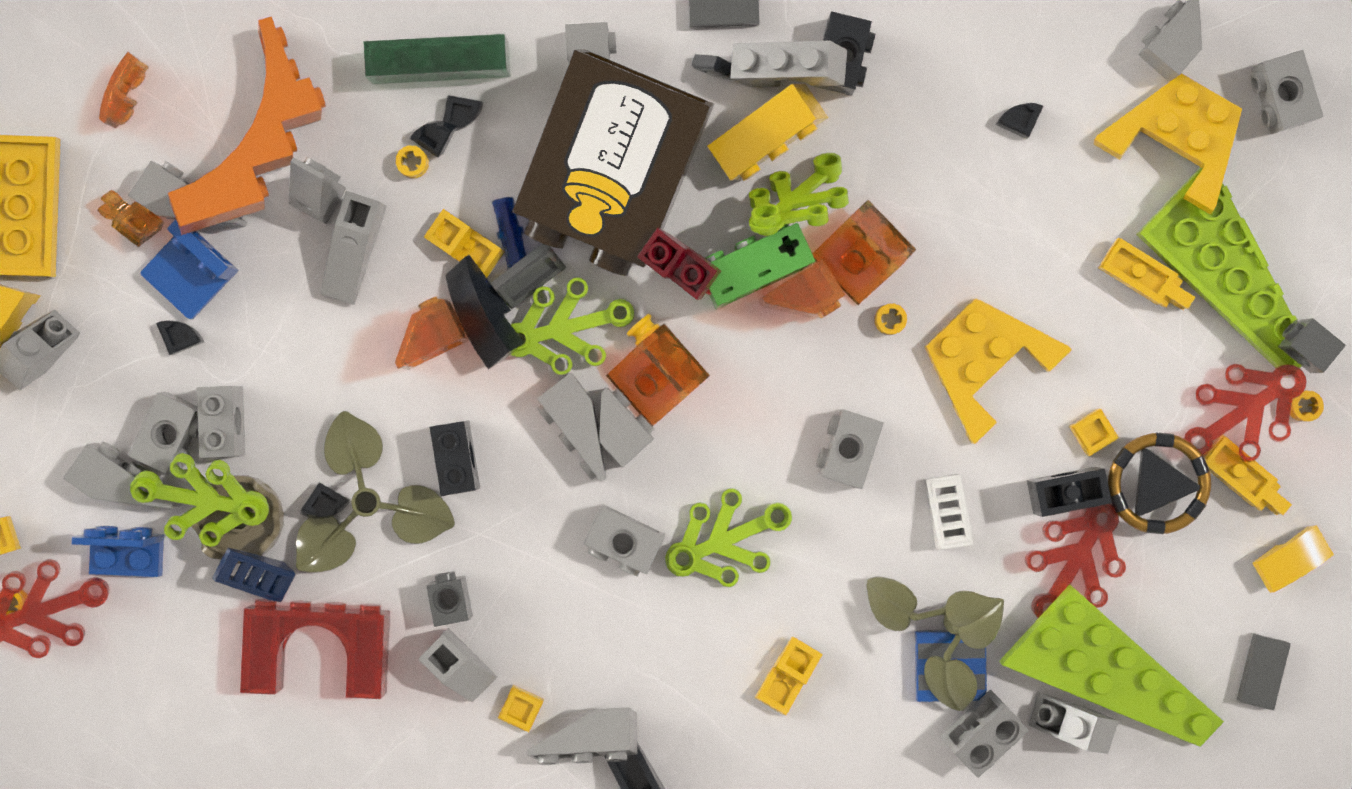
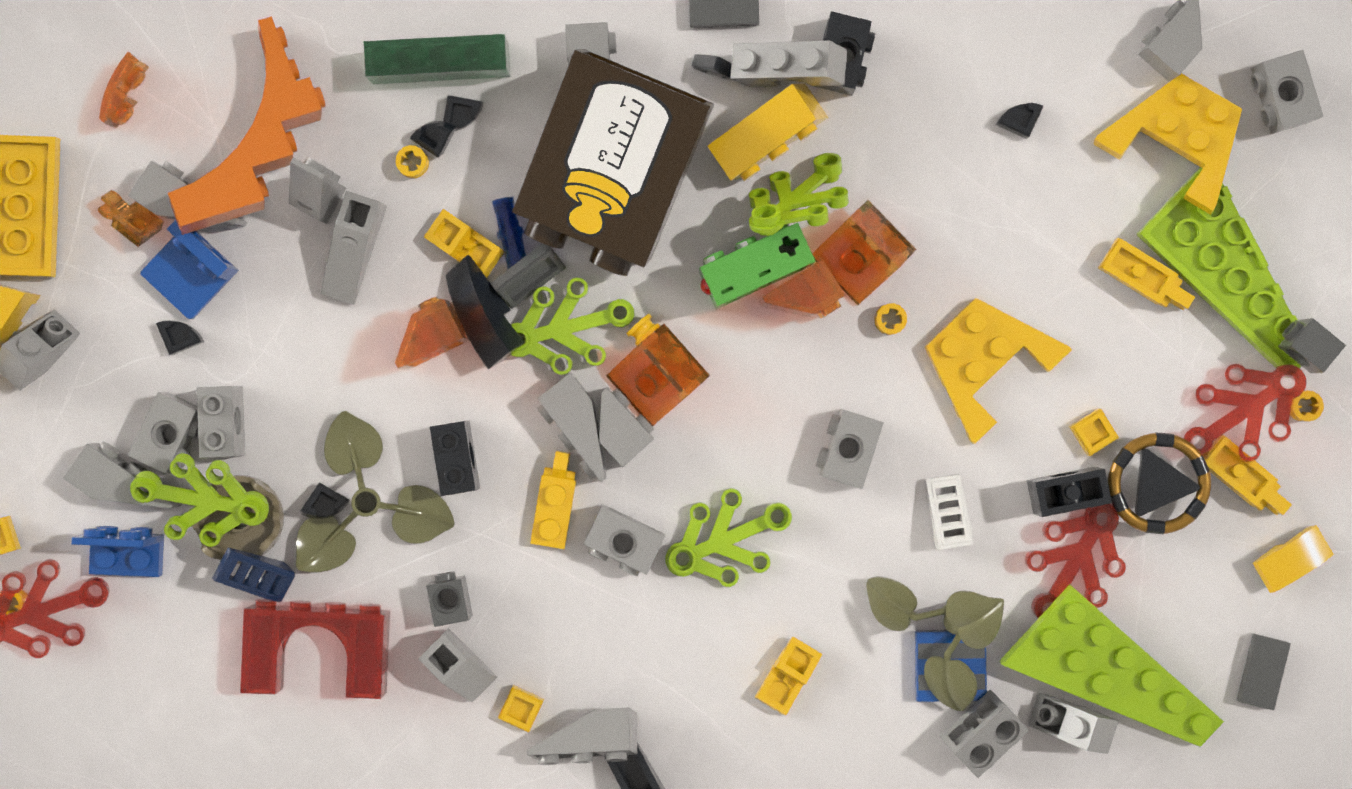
dark red slope [637,228,721,300] -> none
none -> yellow hinge [530,451,577,549]

